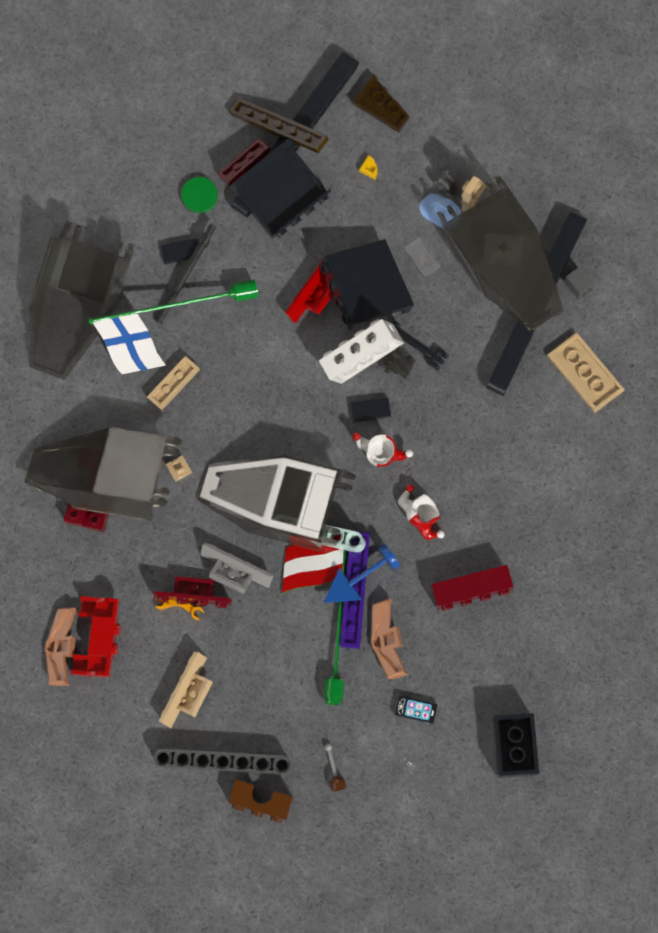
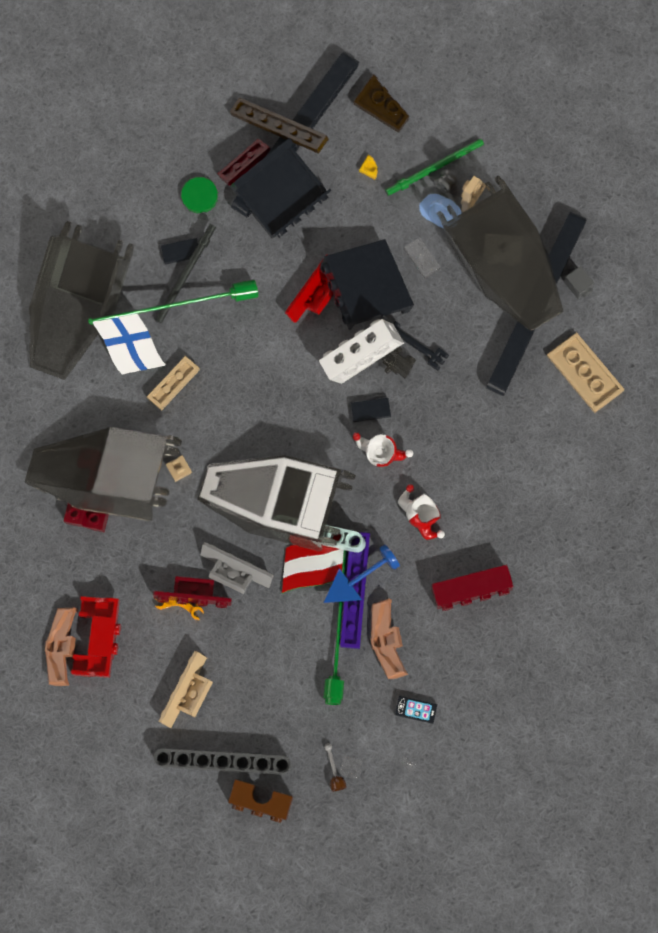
black brick [493,713,539,778] -> none
none -> green bar [385,138,484,196]

